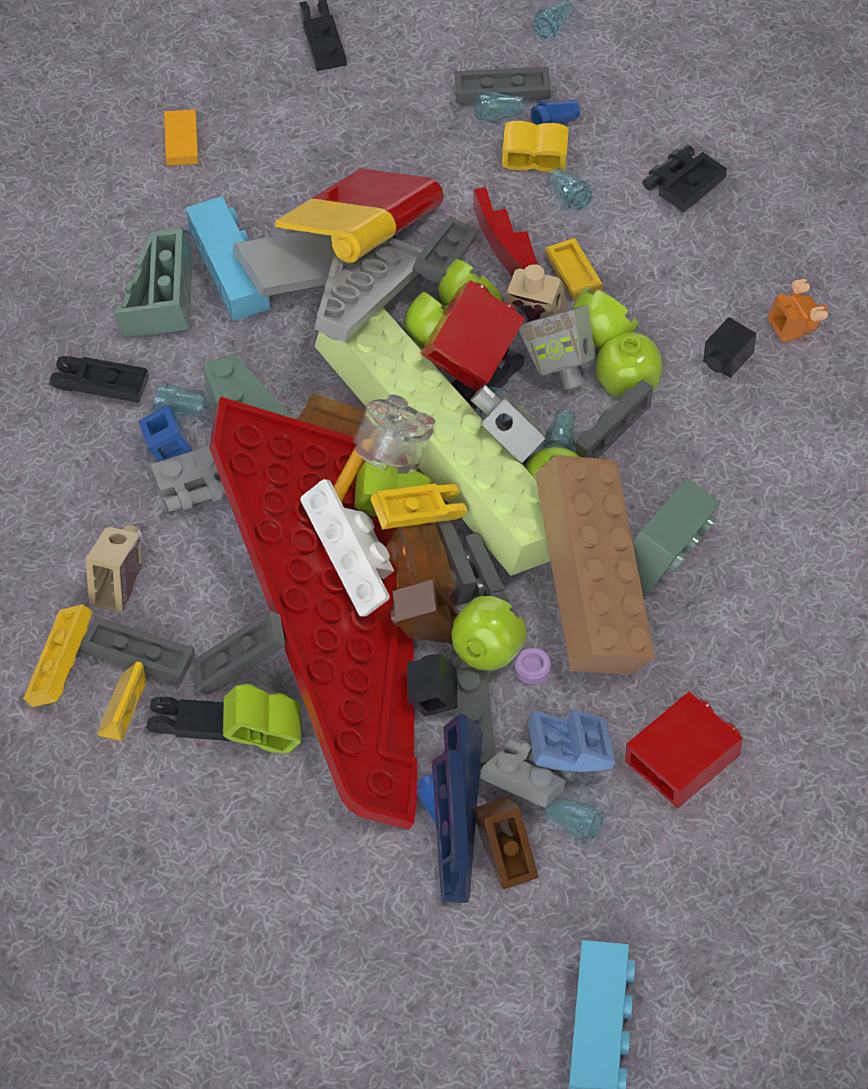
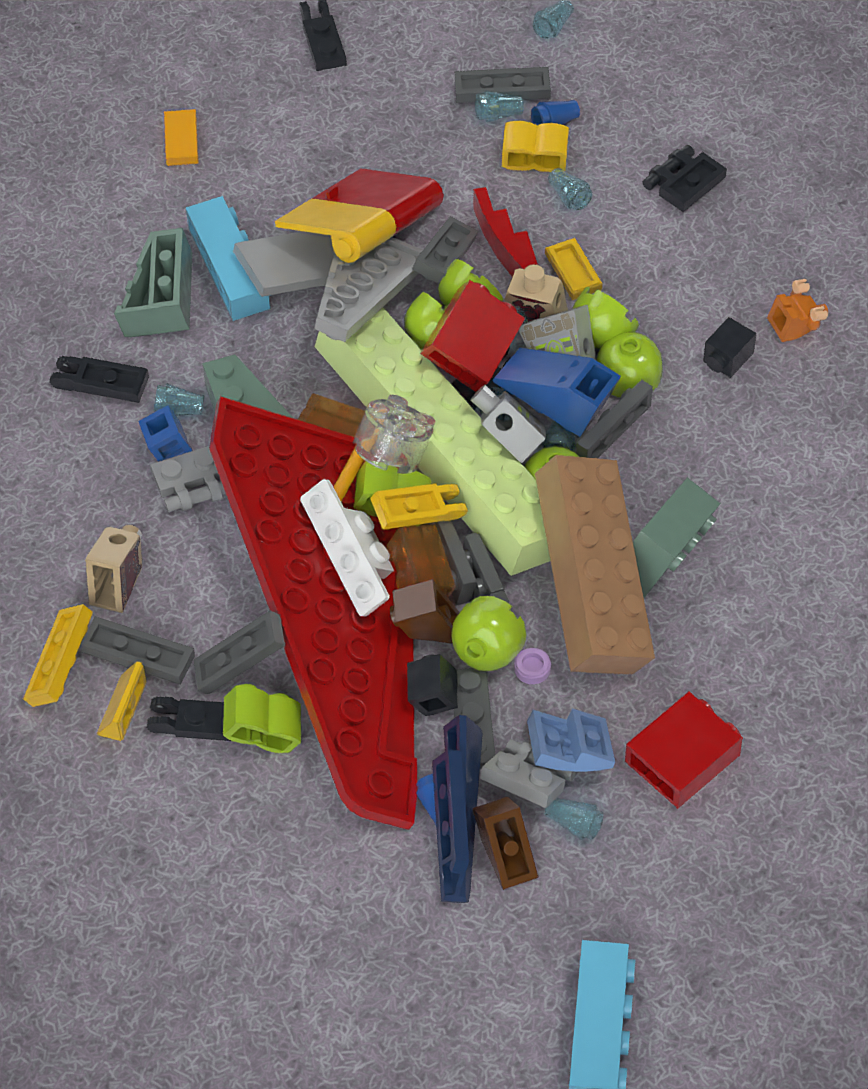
none -> blue slope [493,348,621,437]

